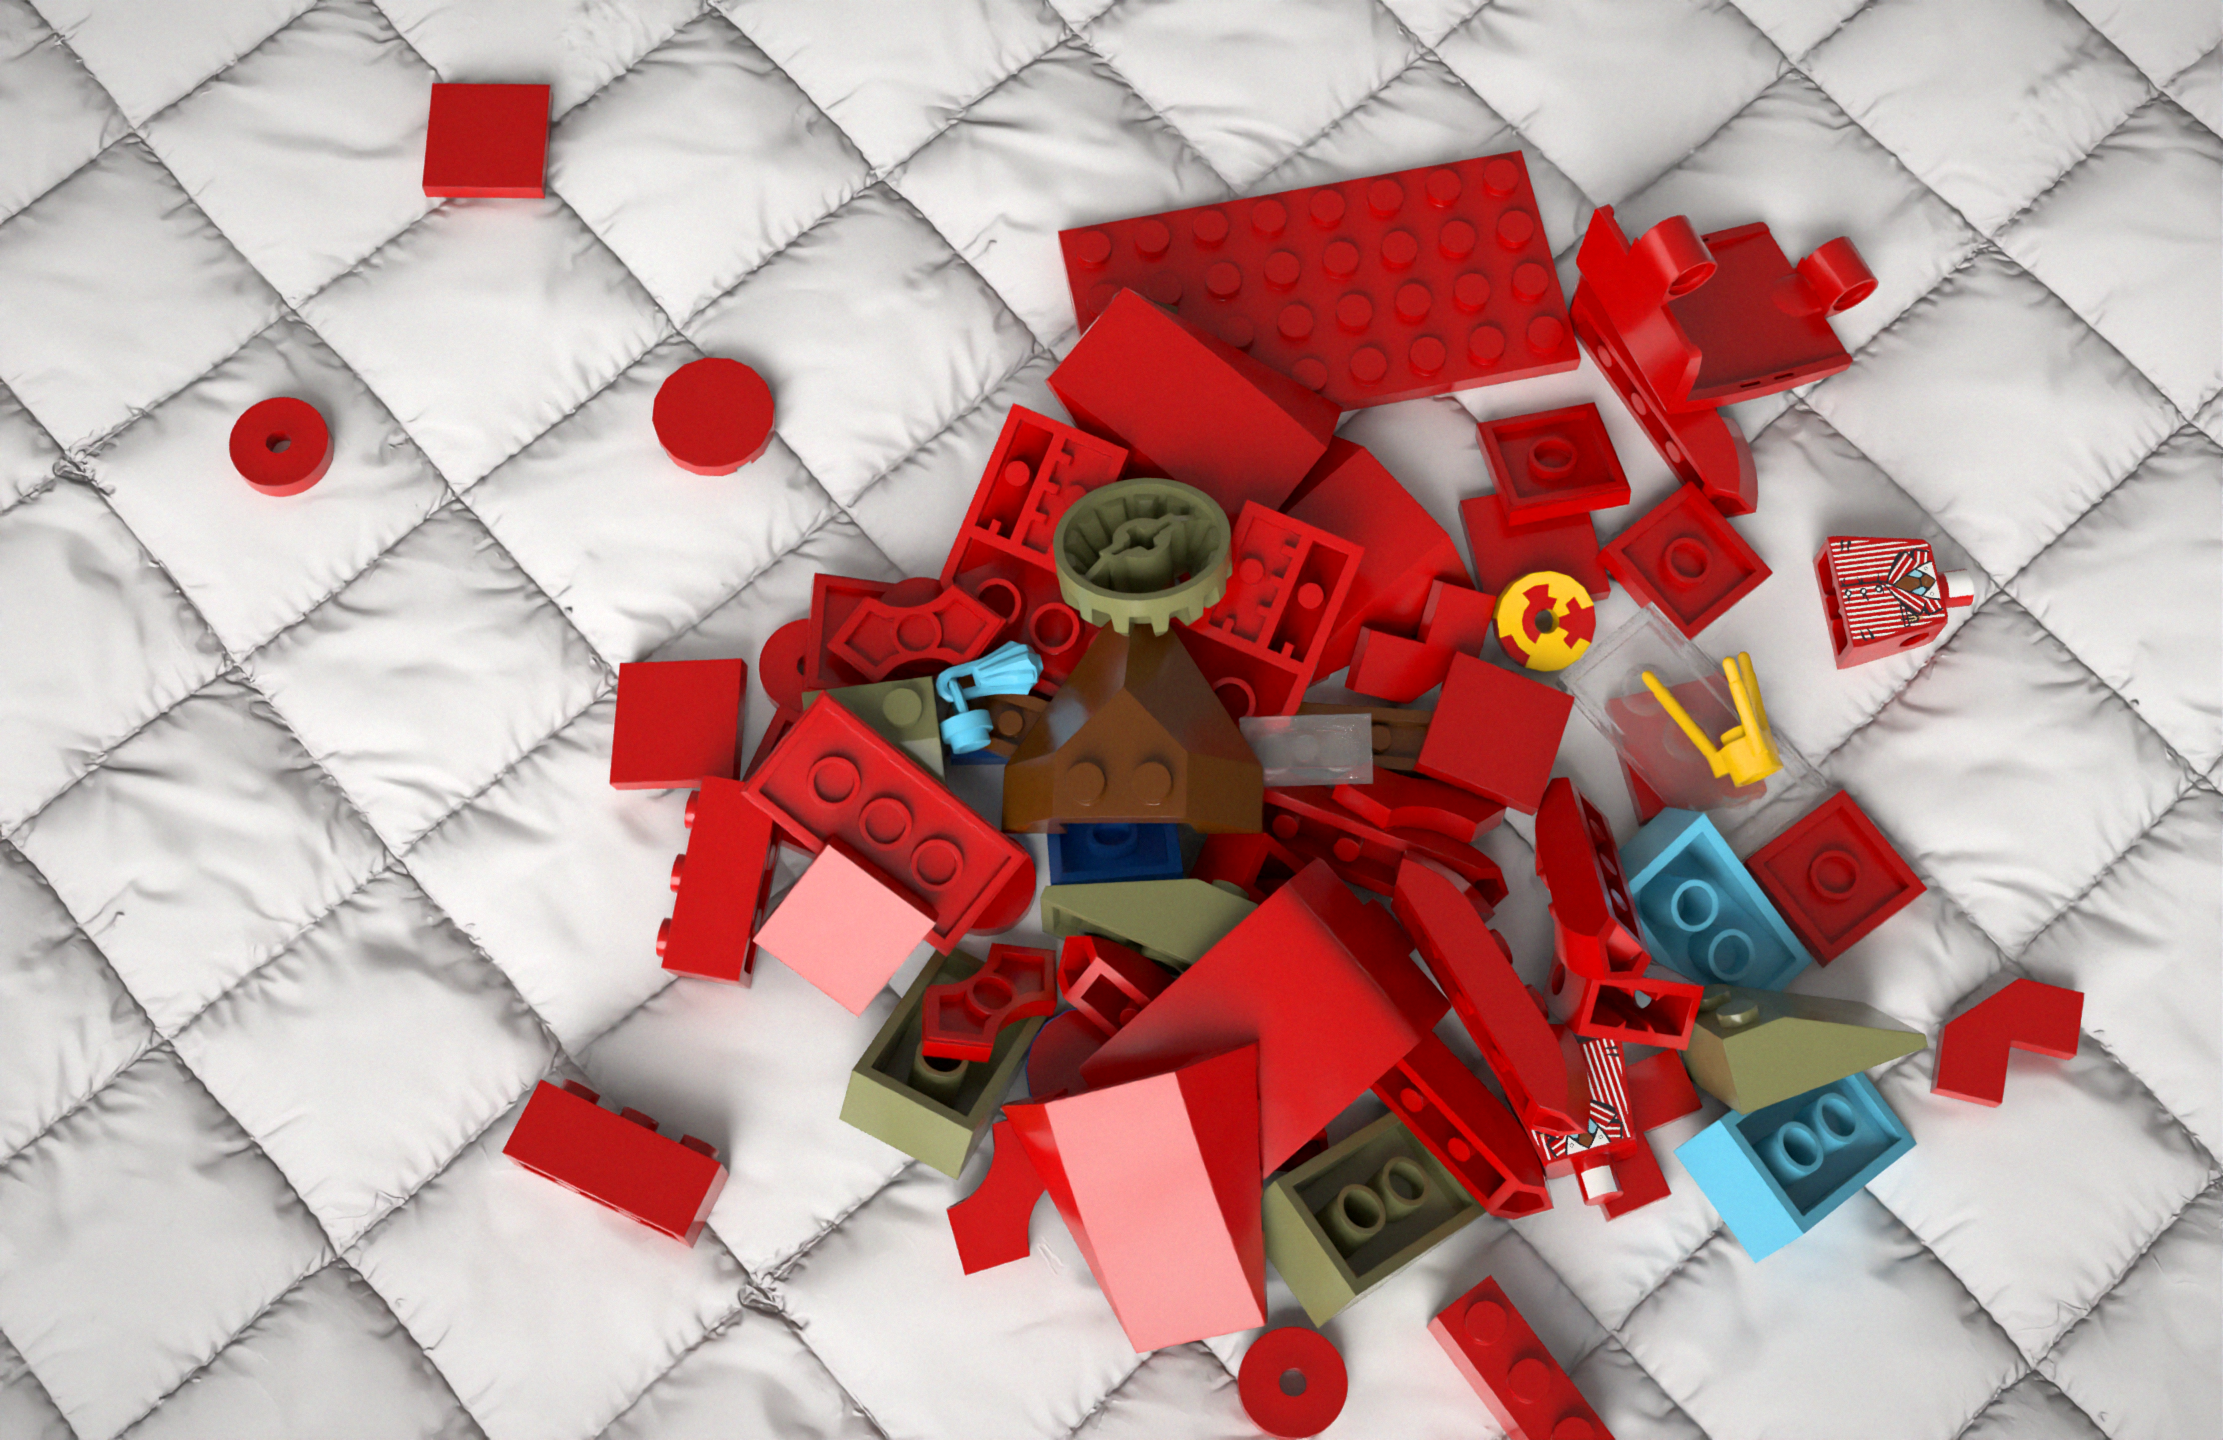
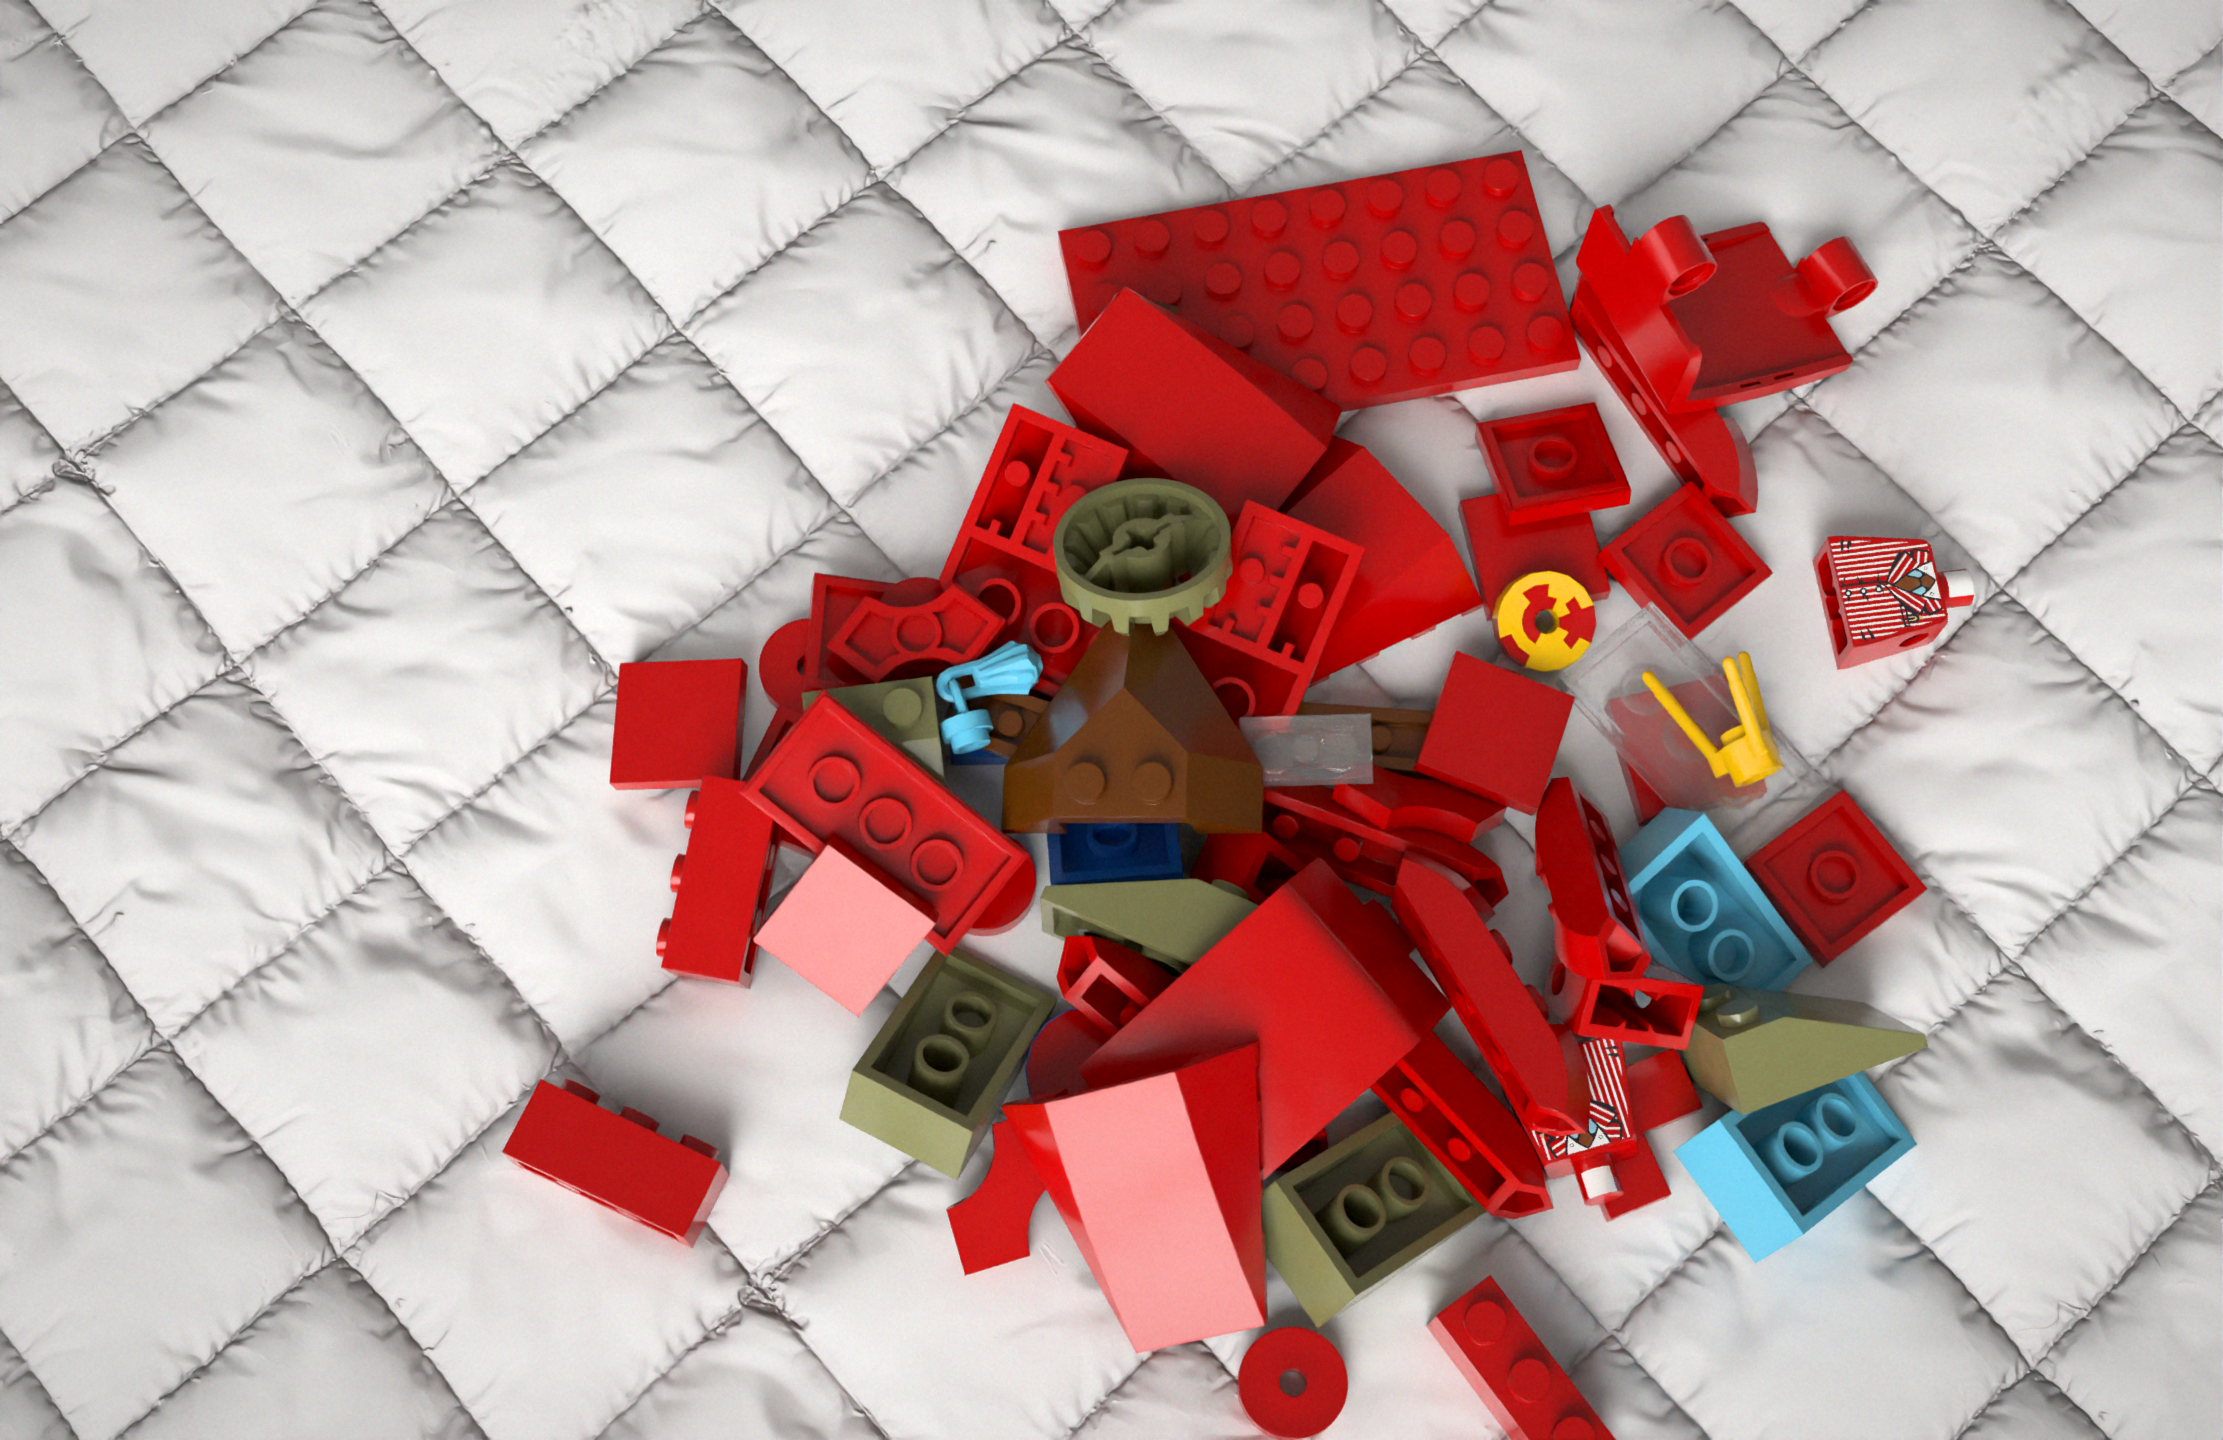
red piece [229,397,334,497] -> none
red tile [422,83,554,199] -> none
red tile [652,357,776,476] -> none
red tile [921,943,1057,1063] -> none
red tile [1344,579,1497,704] -> none
red tile [1930,978,2085,1108] -> none

